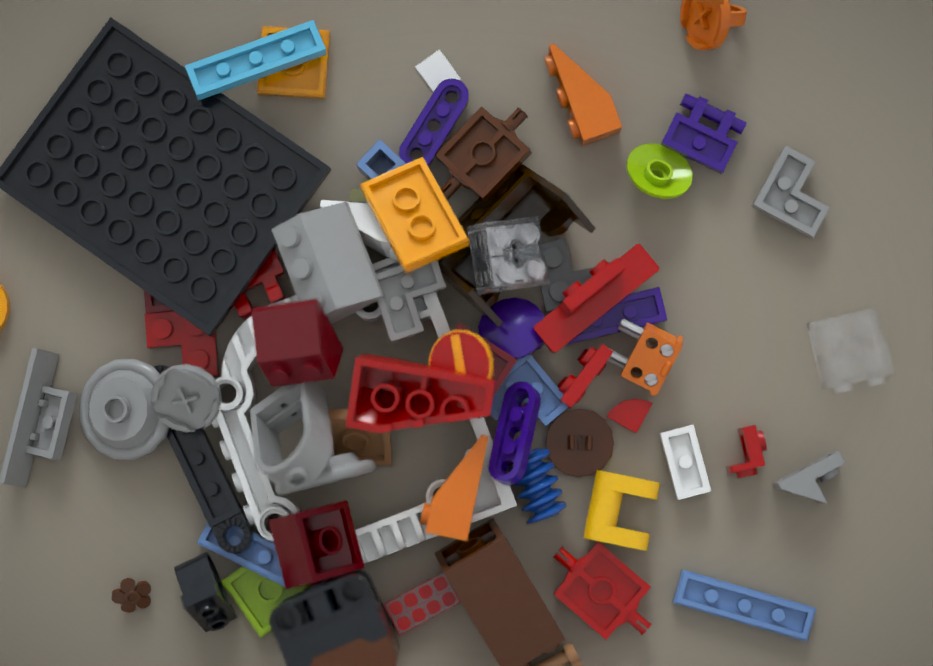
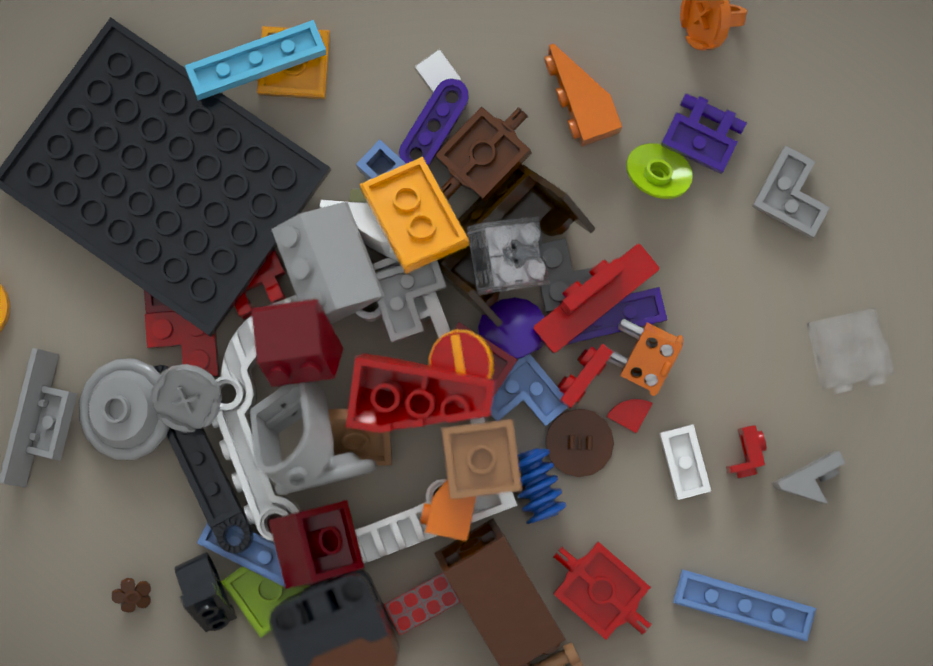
dark purple plate [488,381,541,485] -> none
yellow connector [583,470,660,551] -> none
none -> medium nougat plate [442,419,522,499]

